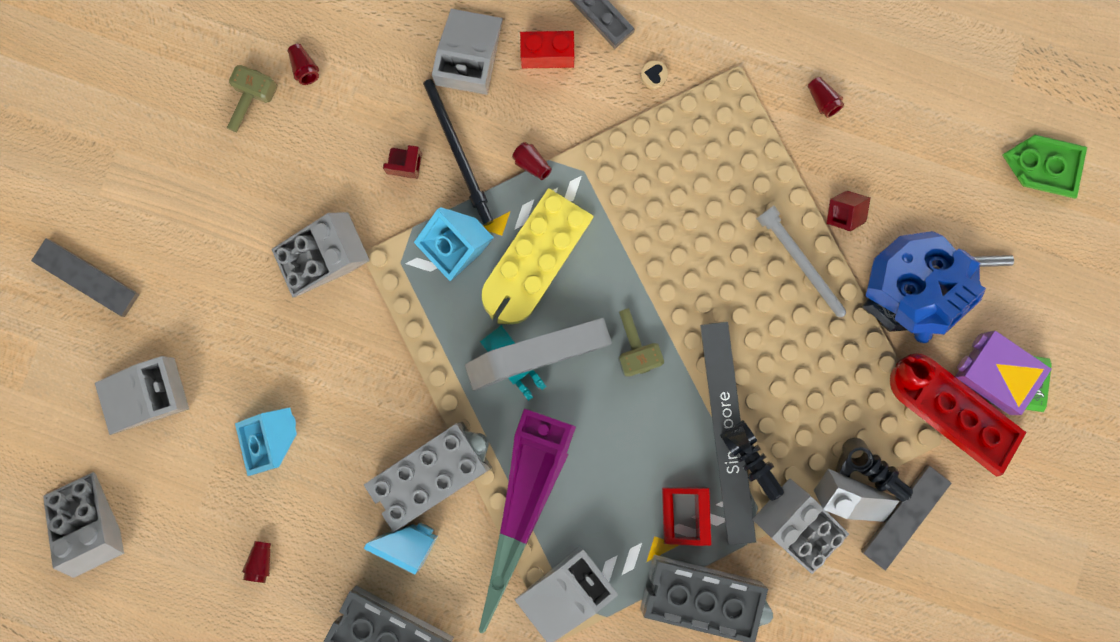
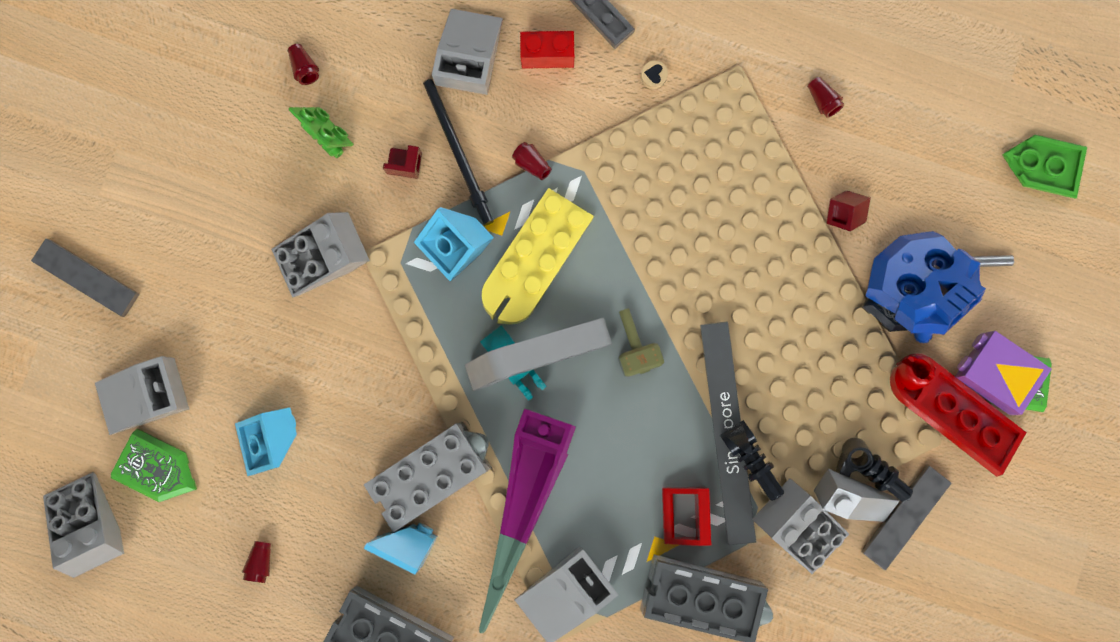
olive piece [227,65,277,133] -> none
light grey piece [756,206,846,317] -> none
none -> bright green tile [111,429,197,502]
none -> bright green hinge [288,107,354,158]

